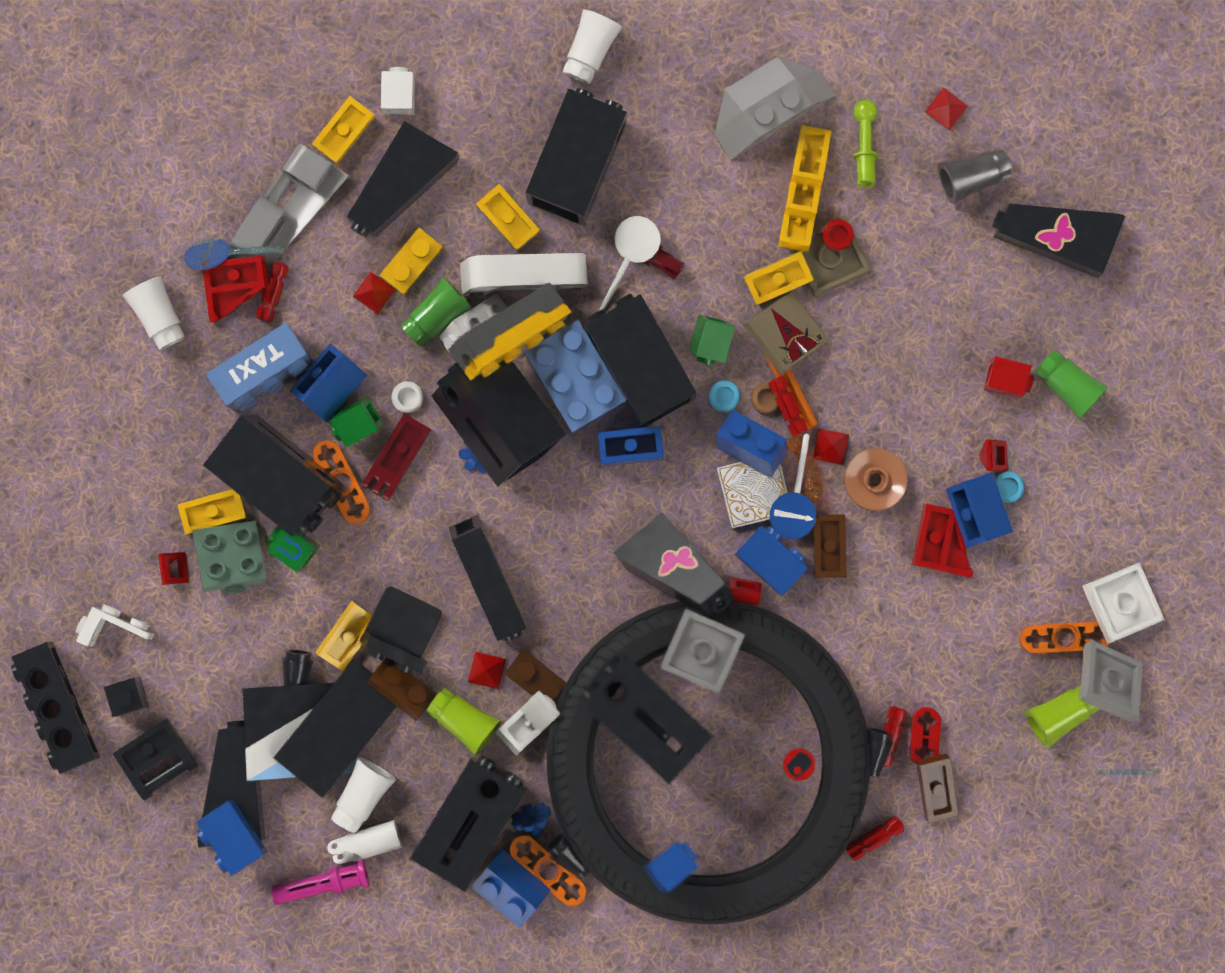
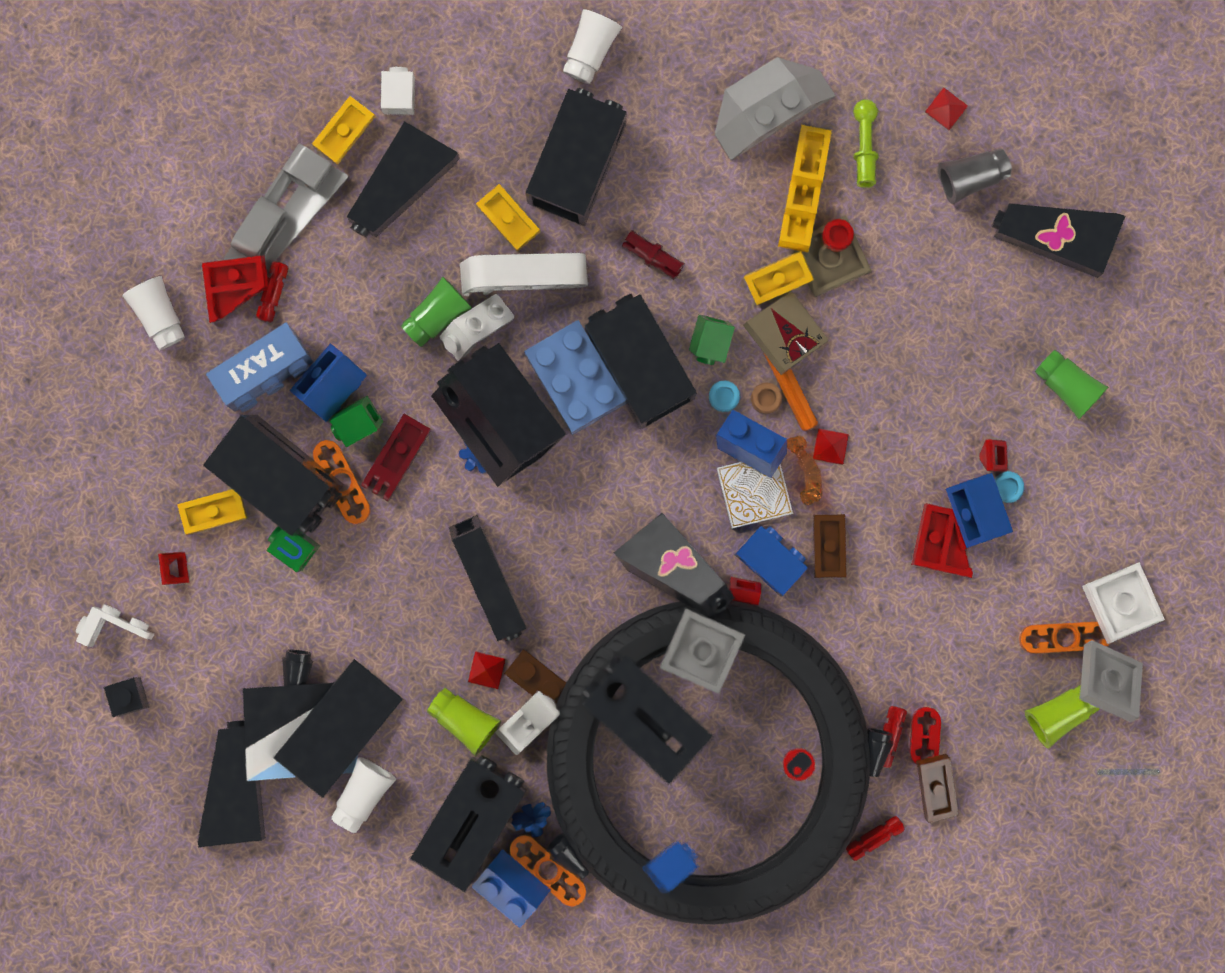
black brick [11,642,100,774] -> none
black plate [113,719,198,801] -> none
clear light blue piece [184,238,285,270] -> none
sand green plate [193,521,266,594] -> none
blue brick [196,799,268,876] -> none
dark pink pin [271,859,370,905] -> none
yellow plate [315,601,372,671] -> none
white piece [327,820,403,864] -> none
red slope [353,272,396,314] -> none
black bracket [359,586,442,674] -> none
reddish brown plate [367,657,436,721] -> none
yellow plate [380,228,443,295] -> none
white tile [392,381,423,413] -> none
piece [448,282,572,380] -> none
blue brick [598,426,664,467] -> none
white piece [600,216,661,311] -> none
red axle [768,376,808,436] -> none
blue piece [770,434,816,539] -> none
nougat dish [844,448,907,511] -> none
red brick [984,356,1034,399] -> none

